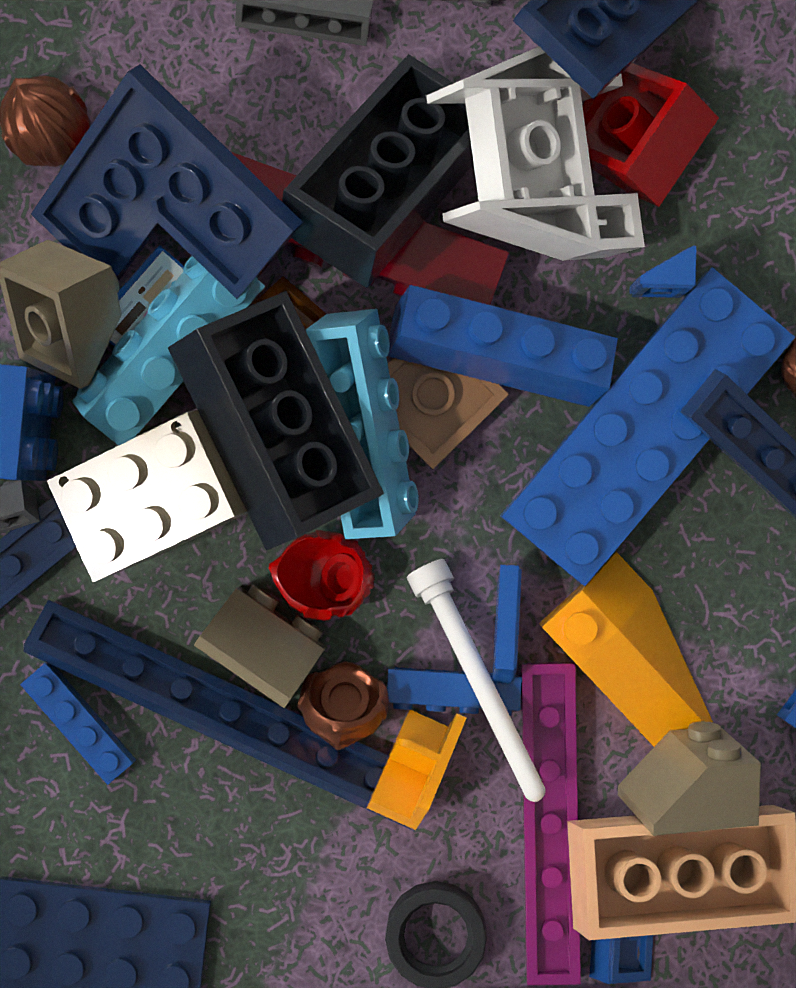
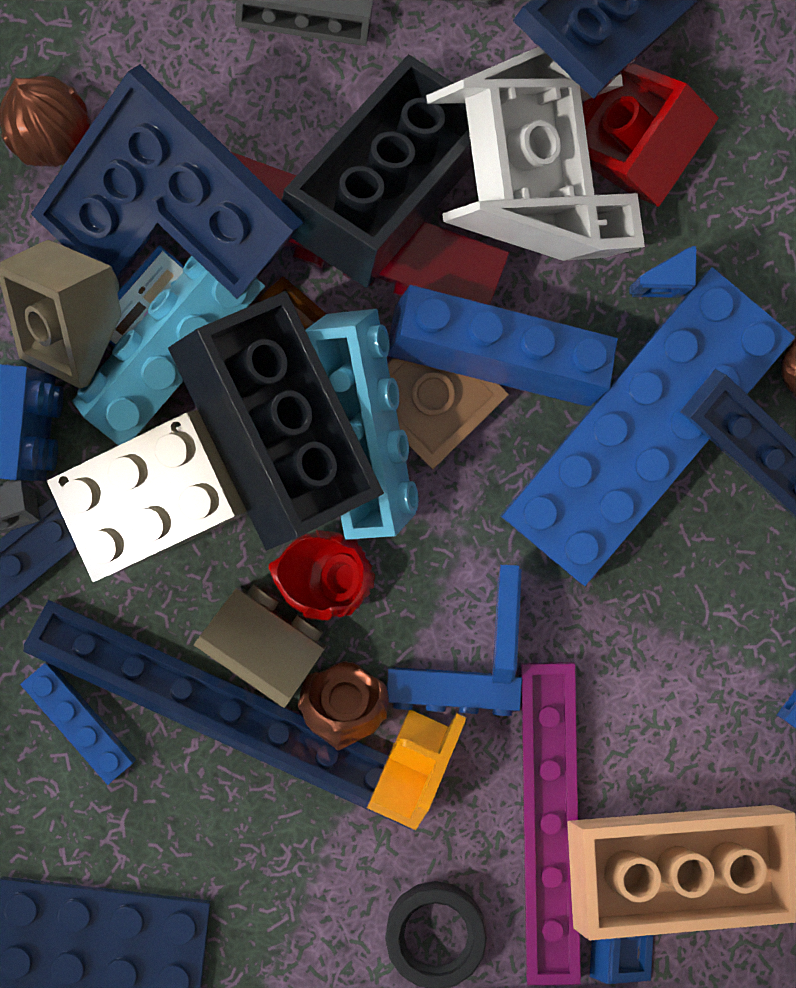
white piece [406,559,545,802] -> none
light orange wedge [539,552,713,747] -> none
dark tan slope [618,721,761,836] -> none

